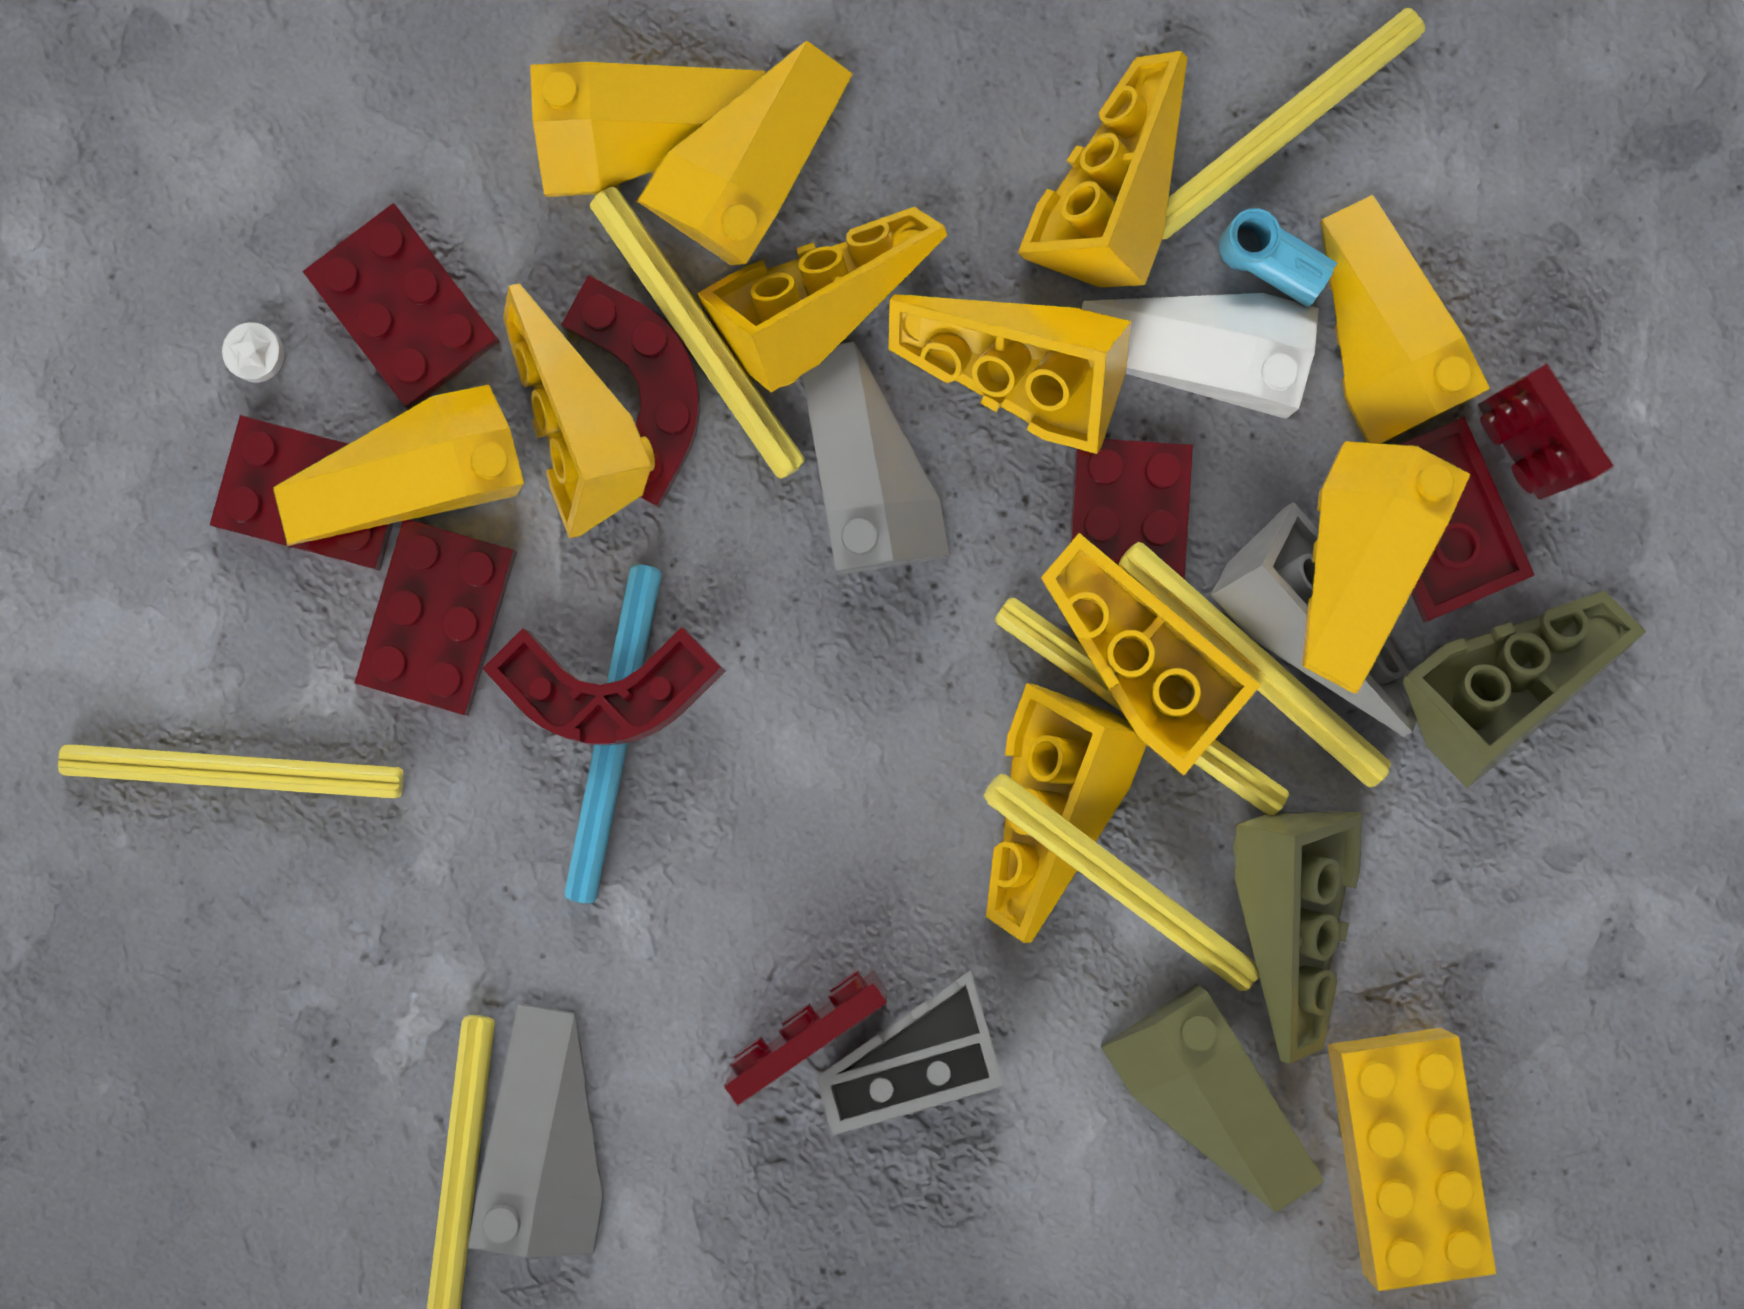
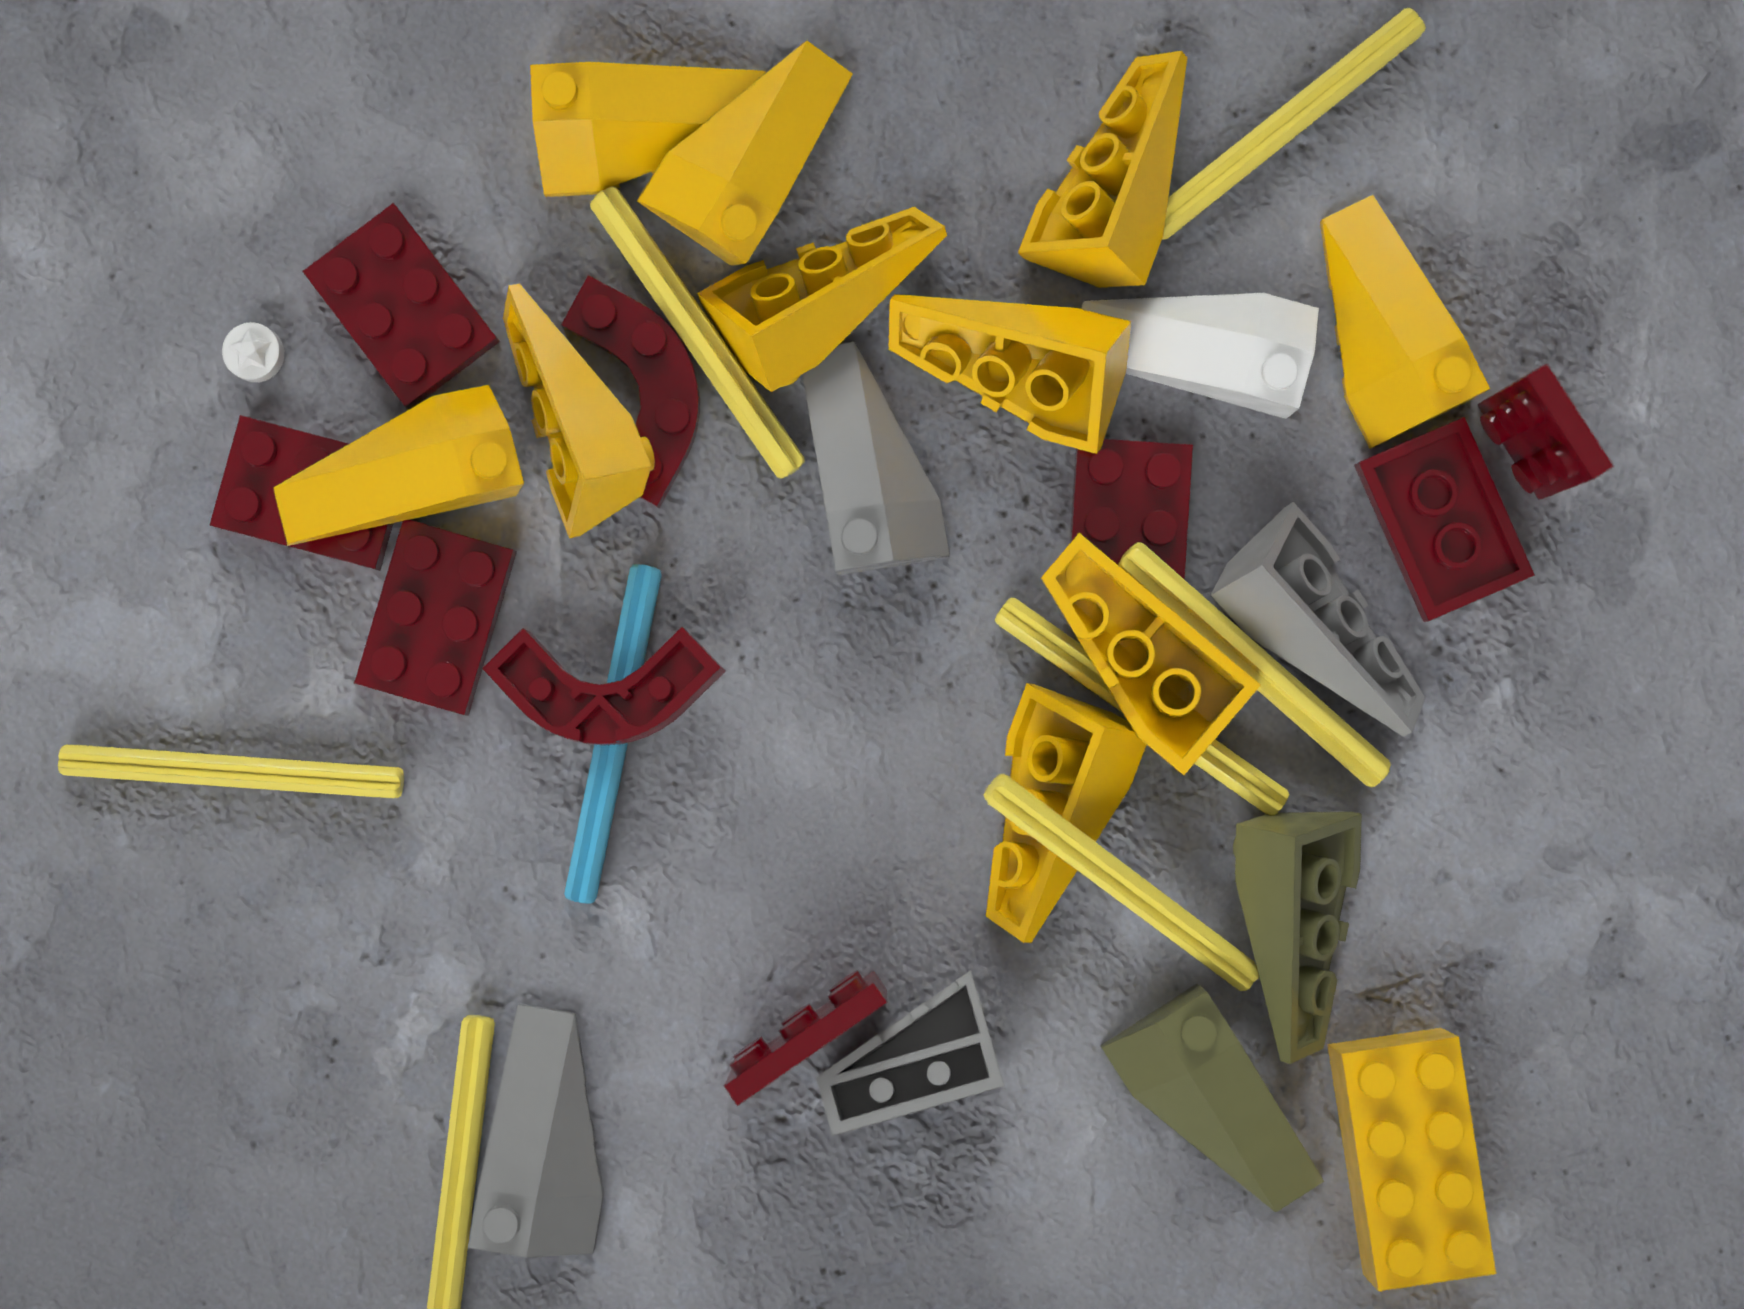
medium azure piece [1219,208,1337,308] -> none
yellow wedge [1302,441,1470,694] -> none
olive wedge [1403,591,1646,789] -> none

